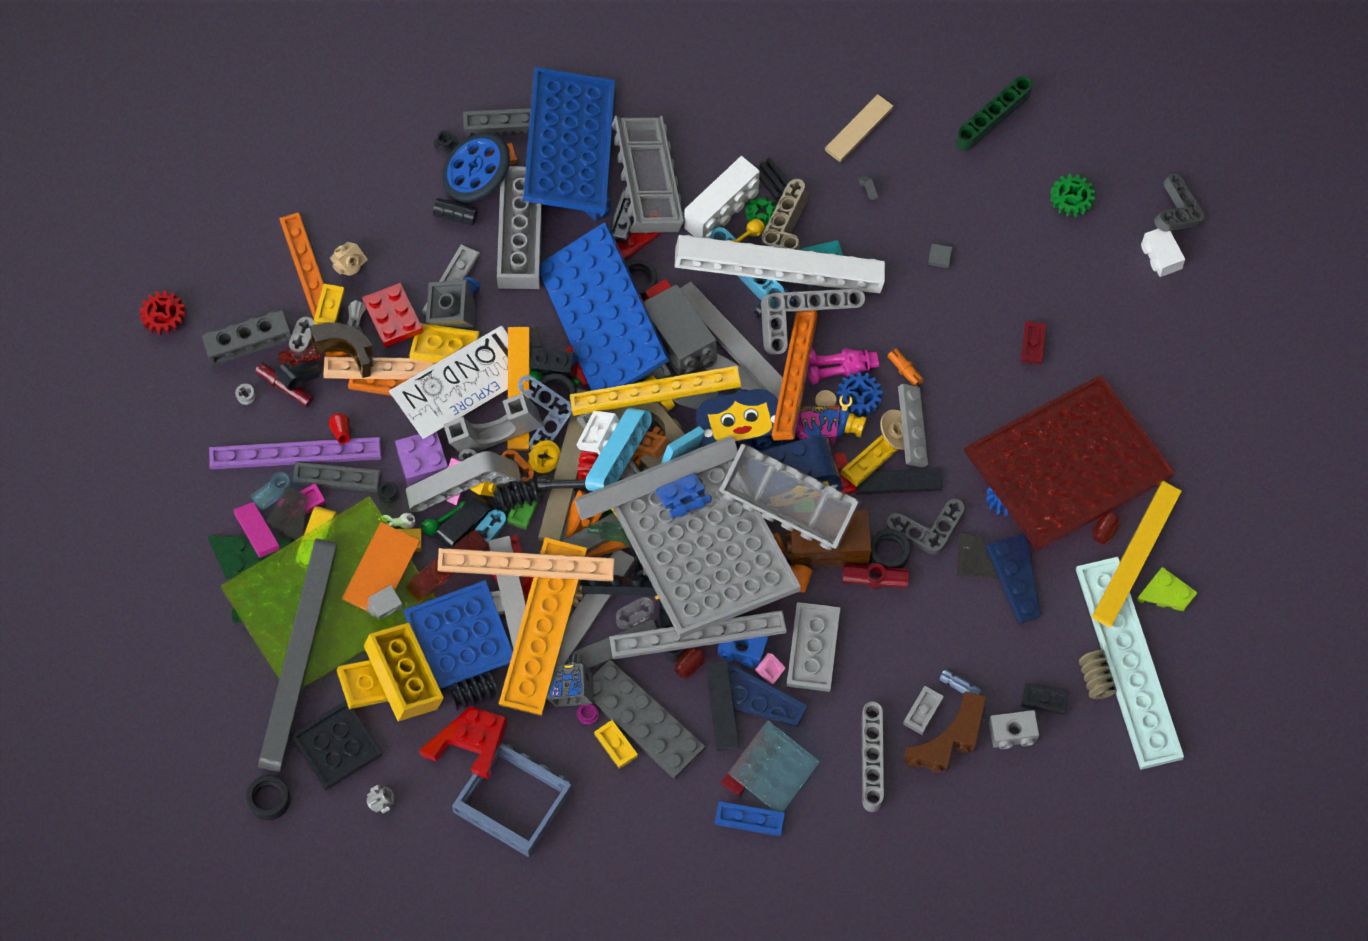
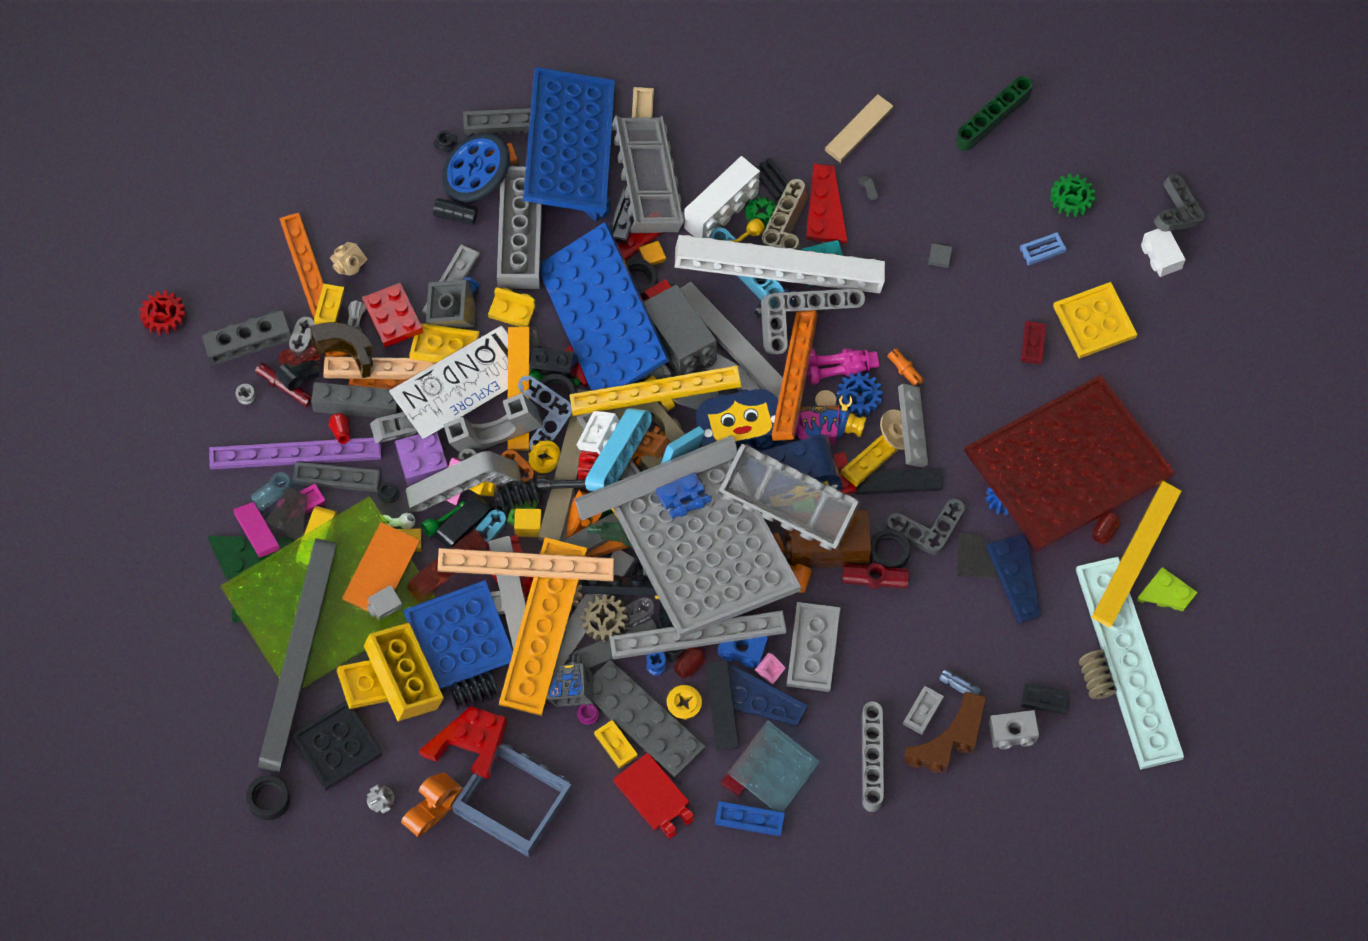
none -> dark grey brick [311,382,400,418]
none -> light grey brick [370,412,418,444]
none -> orange connector [401,772,463,837]
none -> yellow bracket [488,287,536,327]
none -> yellow panel [514,509,542,537]
none -> dark tan gear [581,594,629,643]
none -> red tile [613,753,694,839]
none -> tan tile [632,87,654,118]
none -> light orange tile [639,241,666,266]
none -> blue bush [646,652,666,676]
none -> yellow gear [667,685,702,720]
none -> red wing [806,164,847,244]
none -> medium blue tile [1020,232,1066,266]
none -> yellow plate [1053,282,1137,359]

